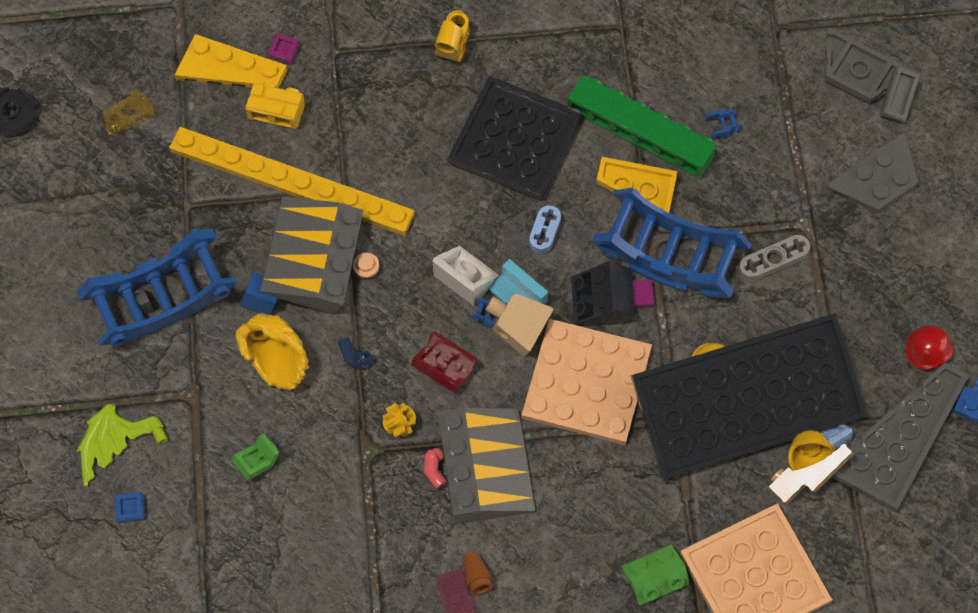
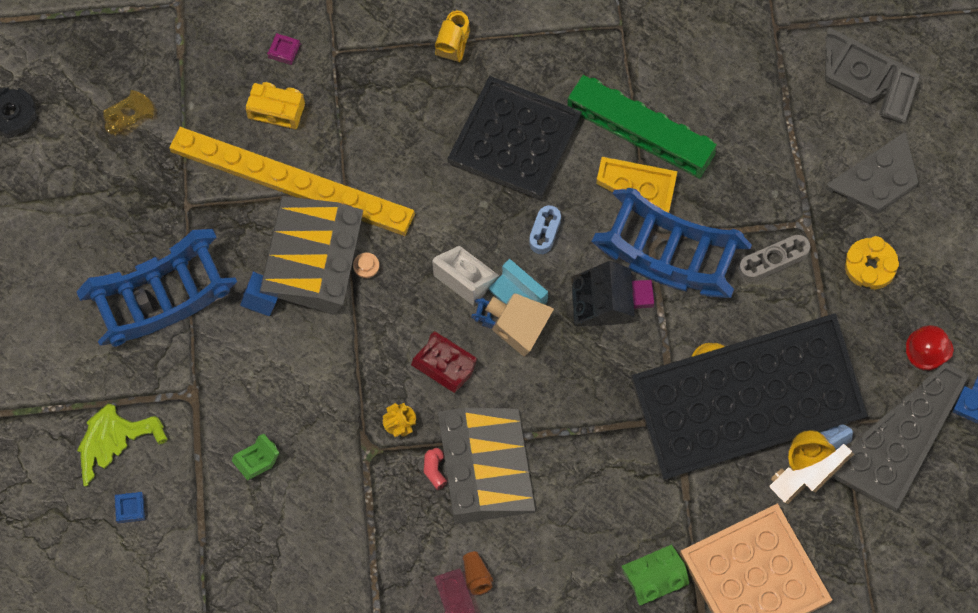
yellow wing [175,34,287,88] -> none
yellow hair [235,313,309,390] -> none
dark blue arm [338,338,373,369] -> none
light nougat plate [522,319,652,445] -> none
blue piece [704,109,742,140] -> none
none -> yellow plate [845,236,899,290]

